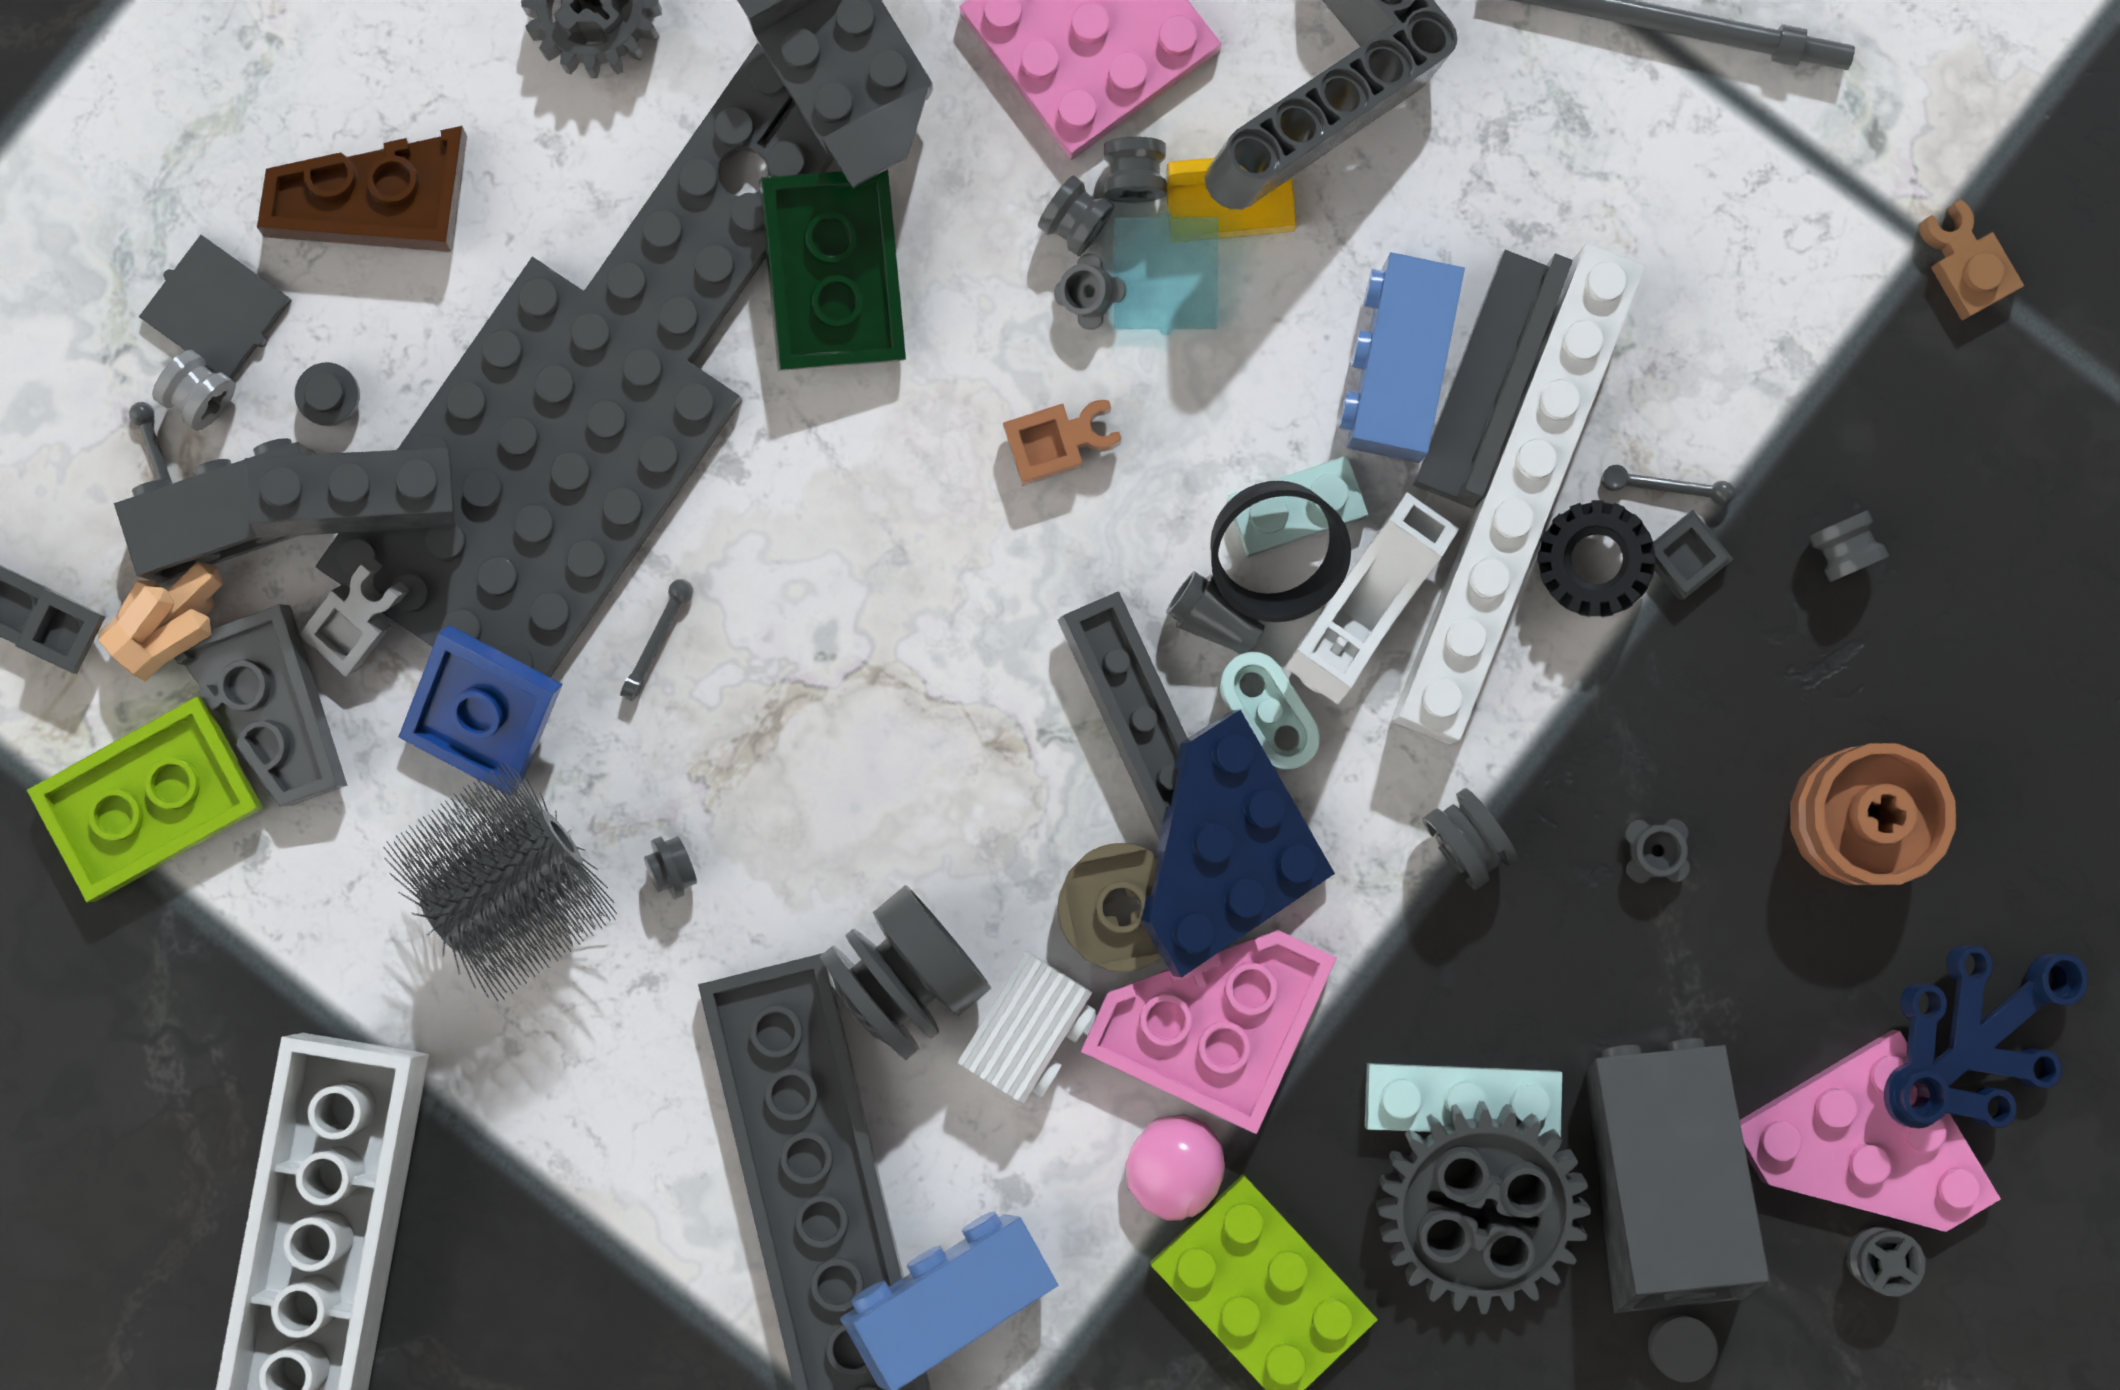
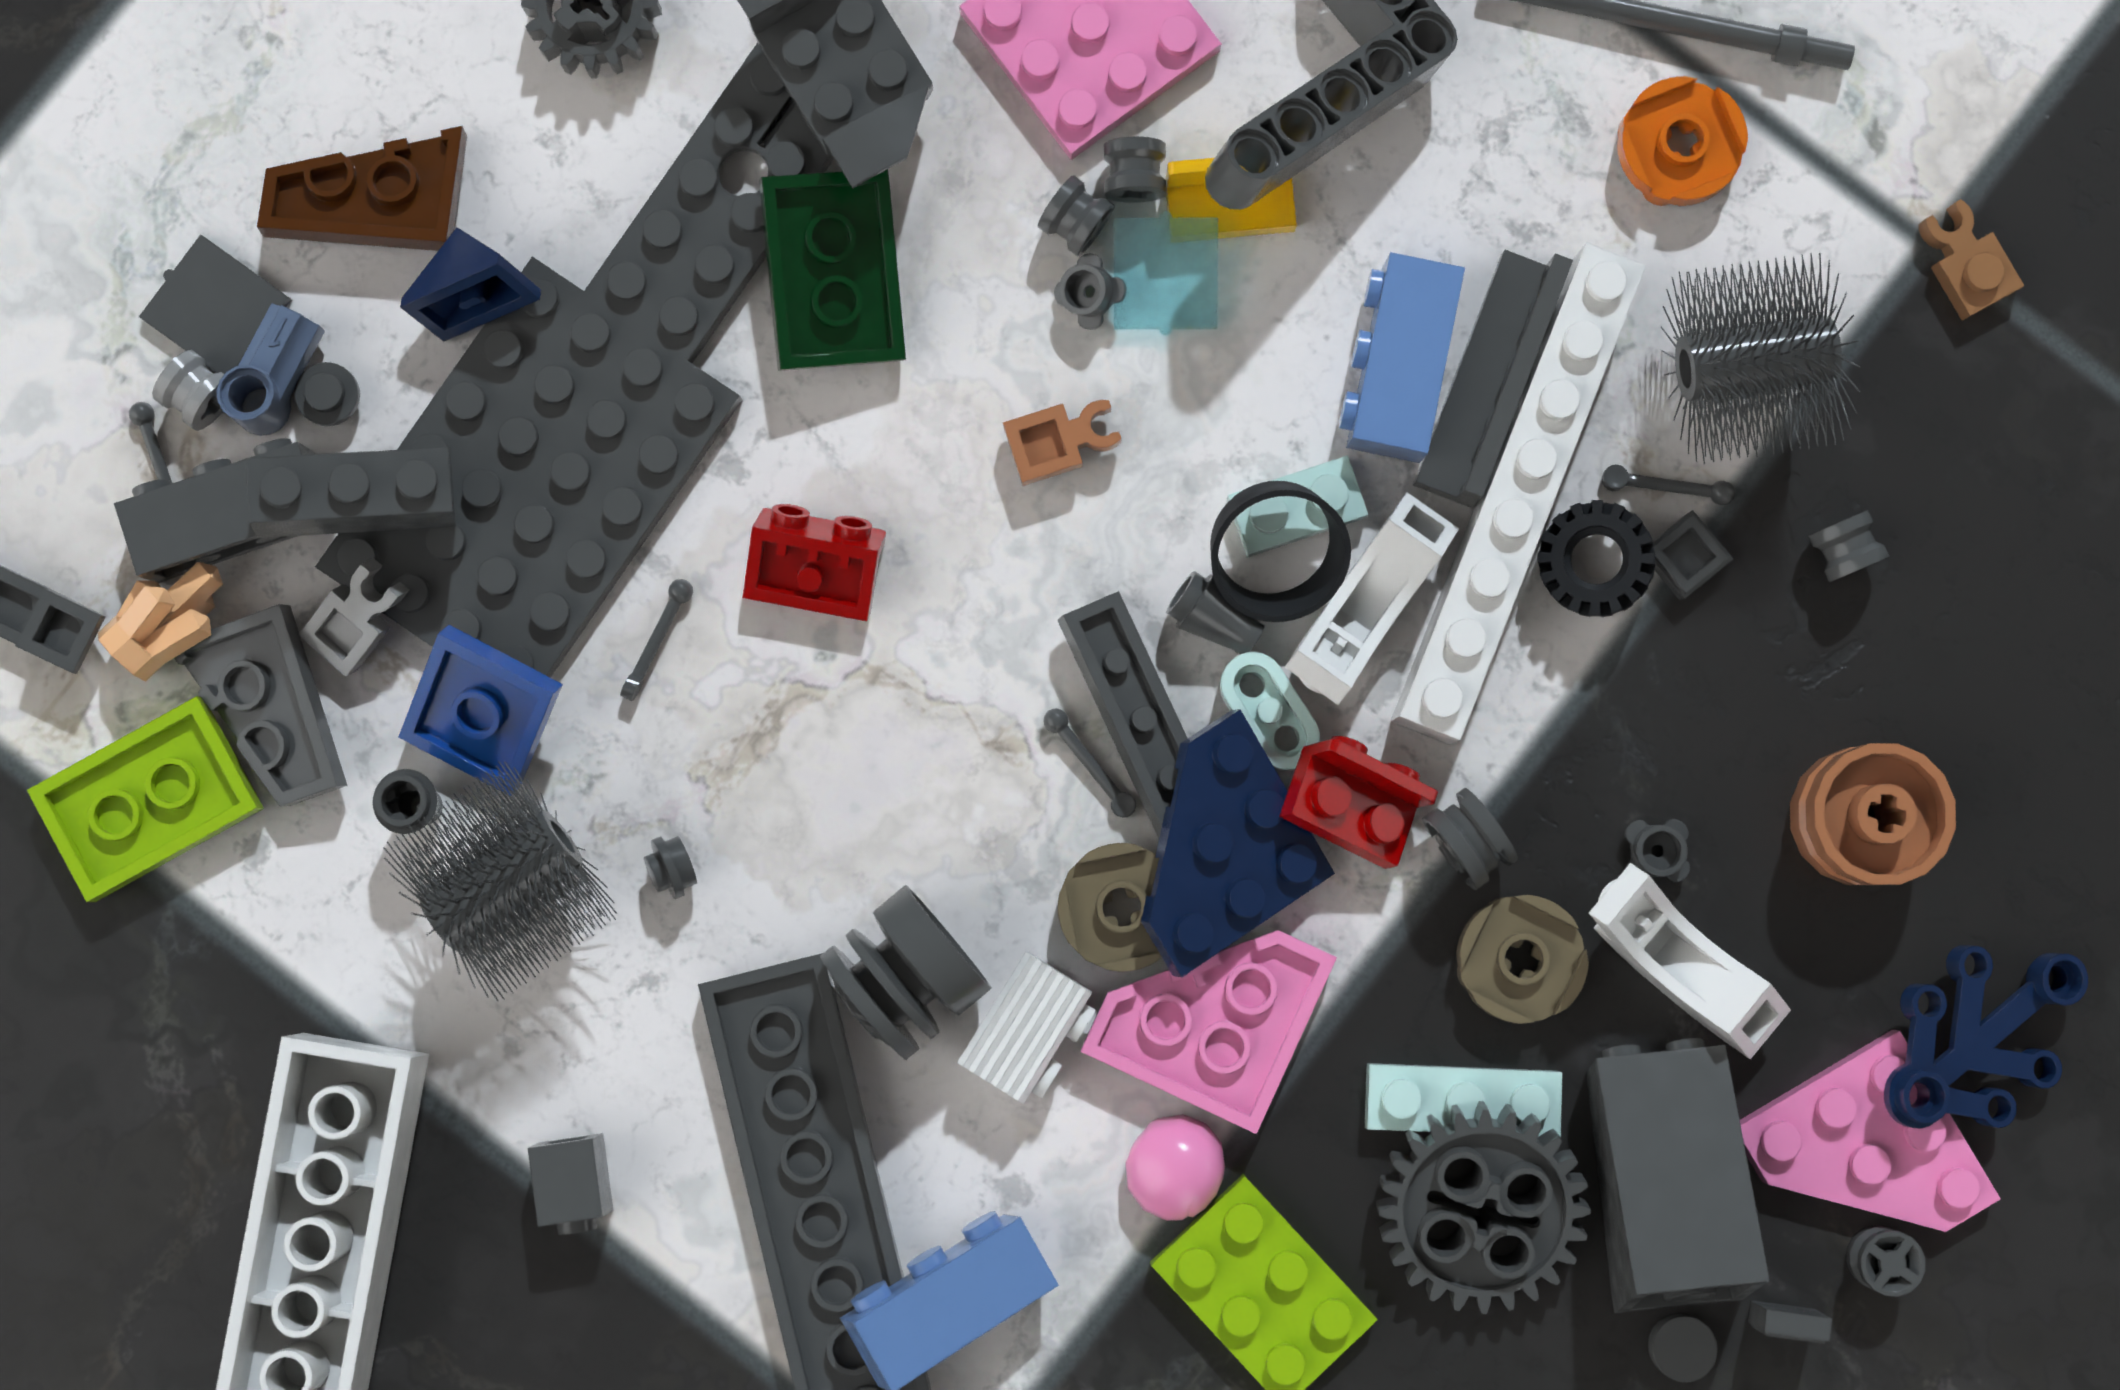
none -> sand blue piece [216,303,325,436]
none -> dark grey cone [373,769,443,834]
none -> dark blue slope [400,227,541,342]
none -> dark grey brick [528,1133,613,1235]
none -> red bracket [742,504,886,622]
none -> dark grey hinge [1043,708,1136,818]
none -> red bracket [1279,736,1438,869]
none -> dark tan plate [1456,895,1589,1024]
none -> white arch [1589,863,1791,1059]
none -> orange plate [1617,76,1748,206]
none -> dark grey piece [1661,253,1861,464]
none -> dark grey tile [1748,1300,1832,1344]

